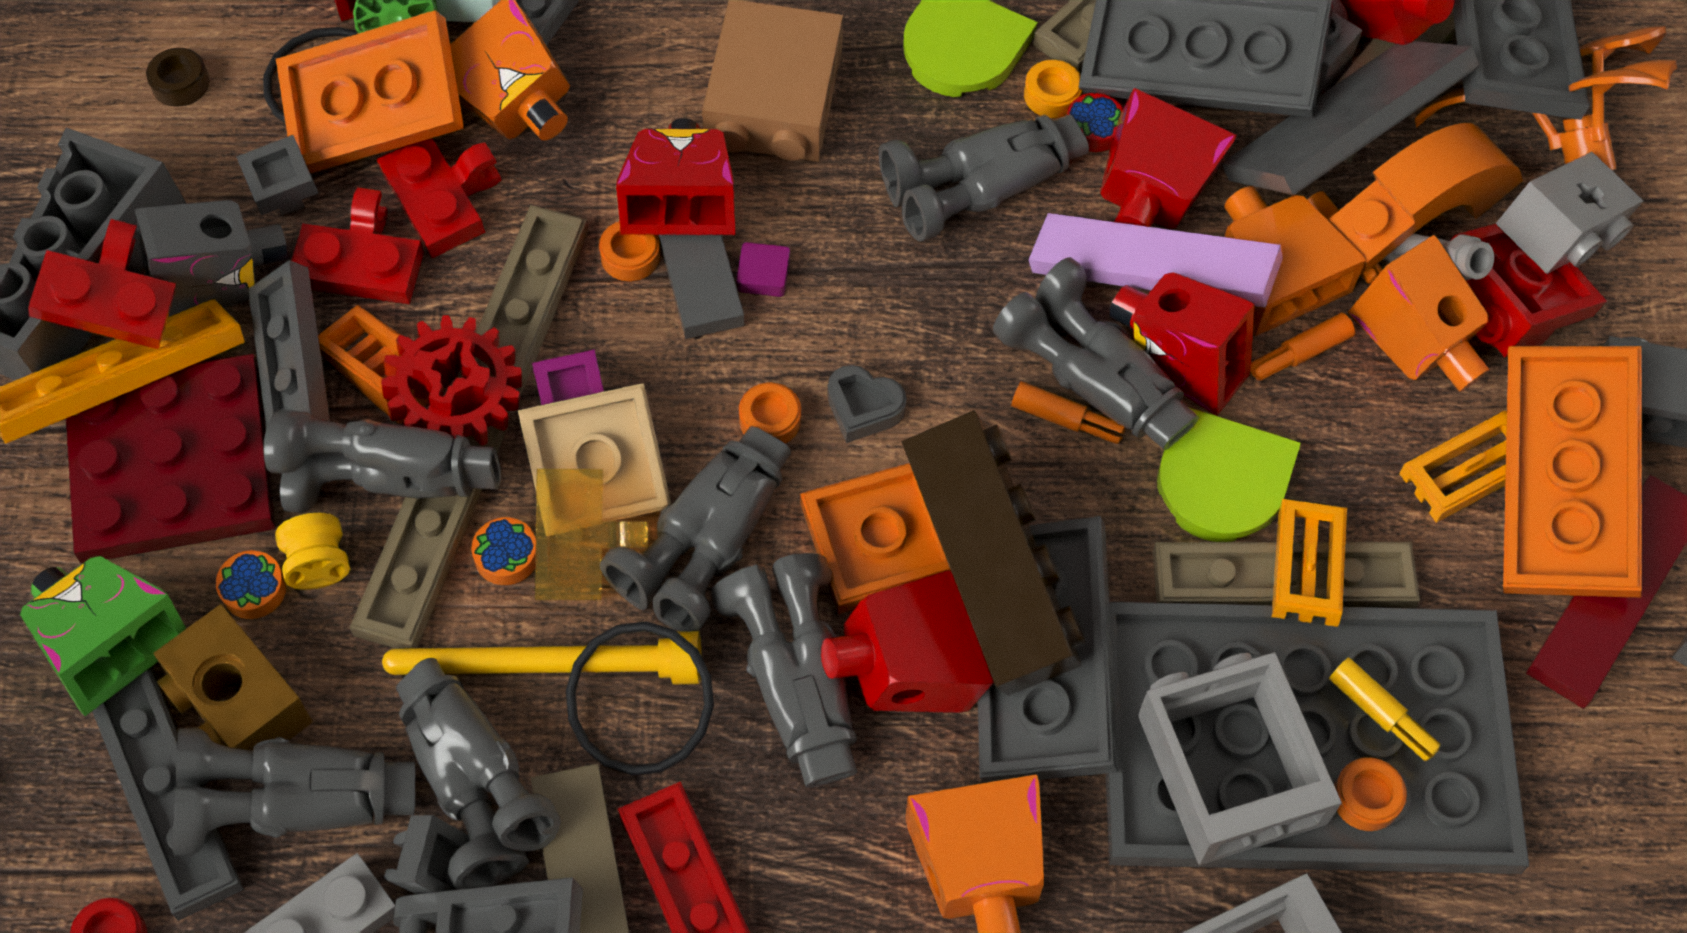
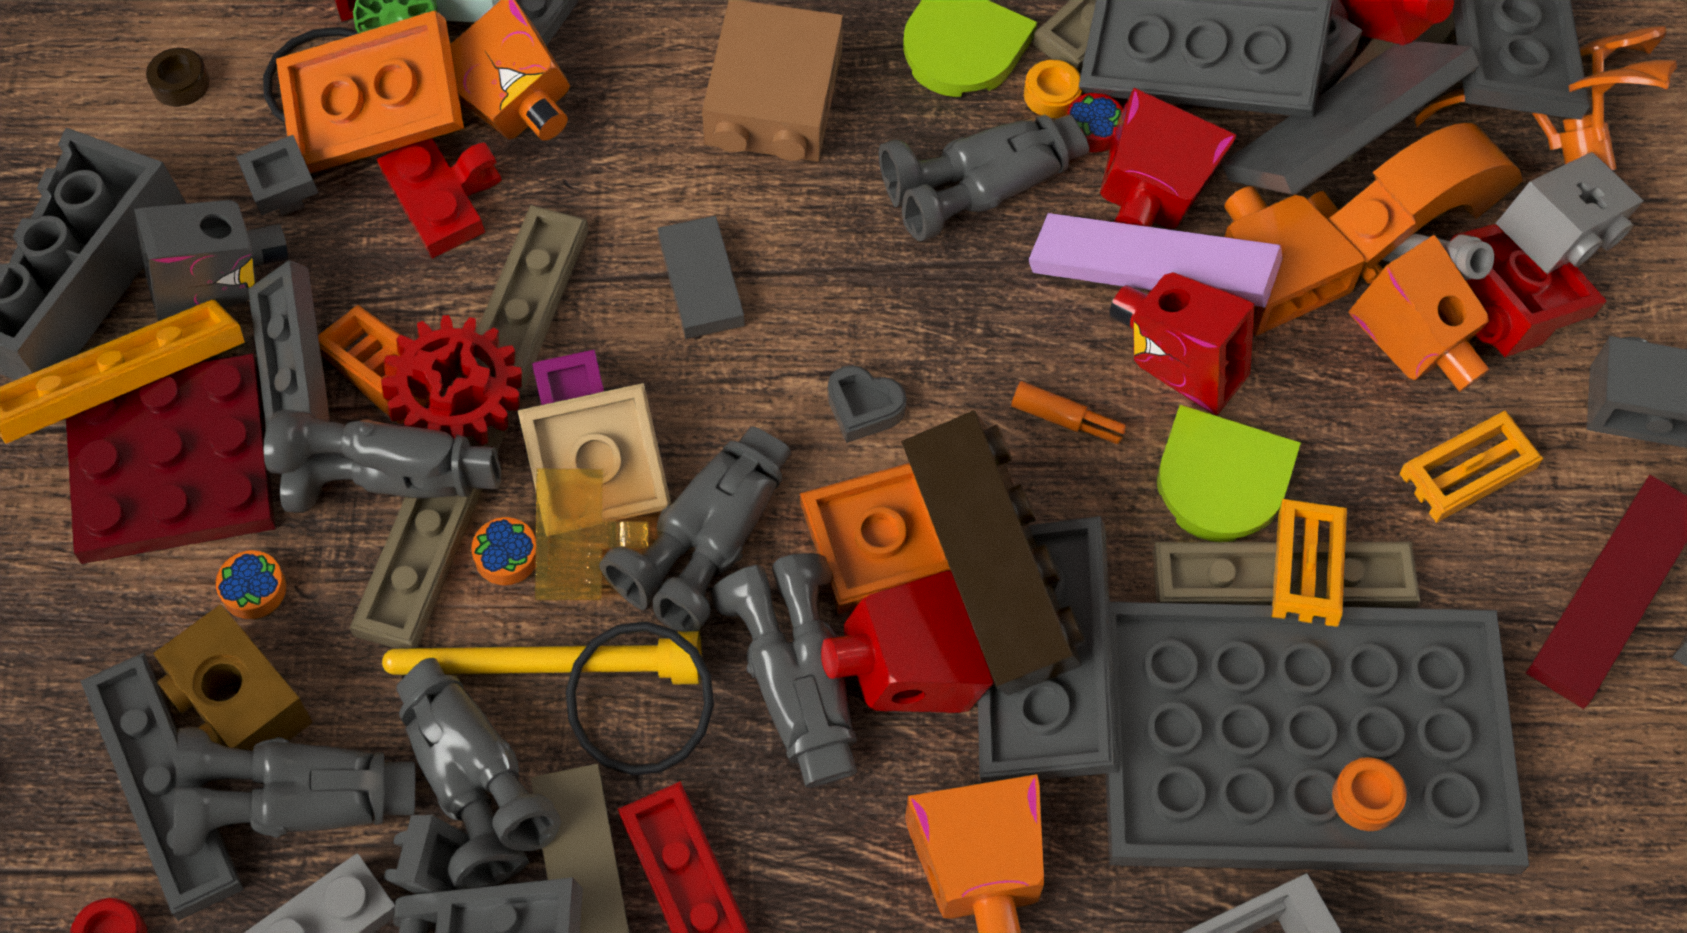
bright green torso [20,556,186,716] -> none
red plate [28,219,176,349] -> none
yellow wheel [275,512,350,590] -> none
red plate [291,187,424,305] -> none
orange tile [599,221,661,281] -> none
red torso [616,118,736,235] -> none
magenta piece [737,242,790,297] -> none
orange tile [739,382,801,444] -> none
dark grey piece [993,257,1199,450] -> none
light grey window [1138,652,1342,866] -> none
orange pin [1250,312,1355,381] -> none
yellow pin [1329,657,1440,761] -> none
orange tile [1503,346,1642,598] -> none

